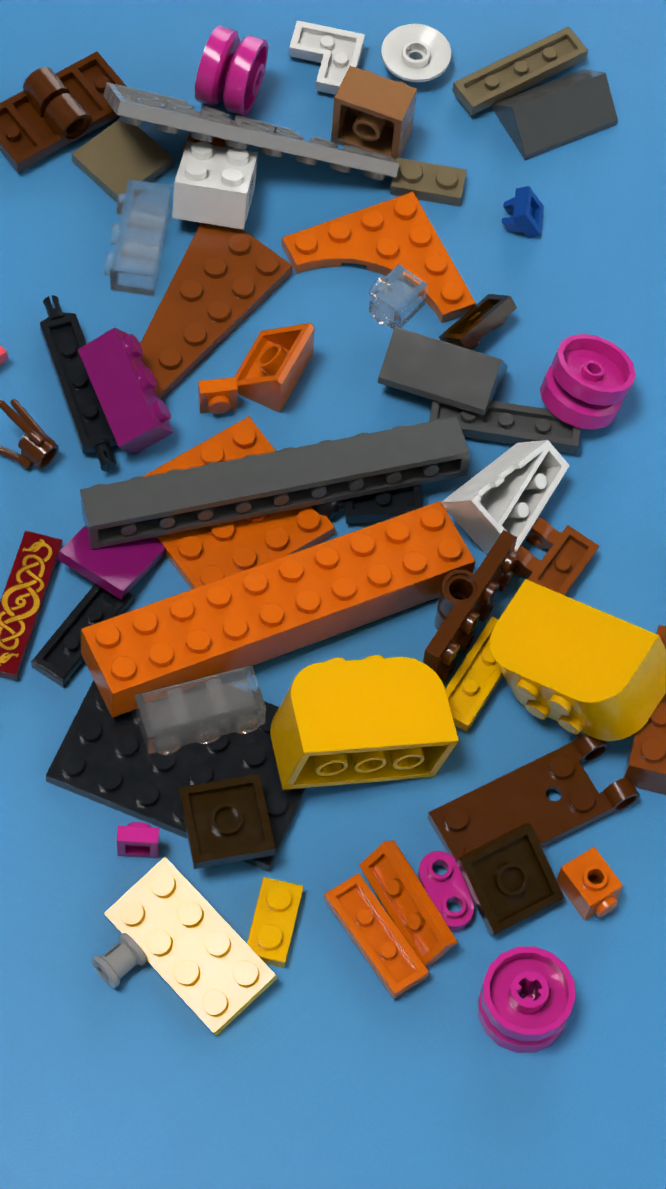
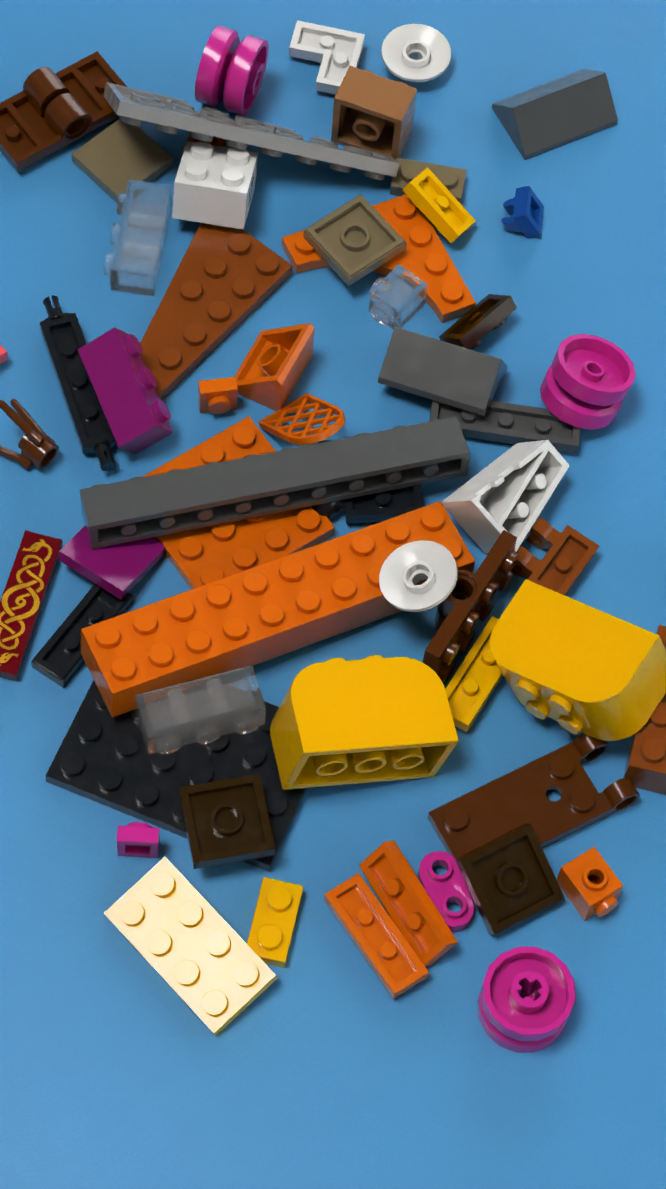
light grey bush [91,933,147,989] -> none
dark tan plate [452,26,588,116] -> none
none -> orange window [258,393,346,445]
none -> dark tan tile [303,194,407,286]
none -> white dish [379,540,458,612]
none -> yellow plate [402,167,476,244]

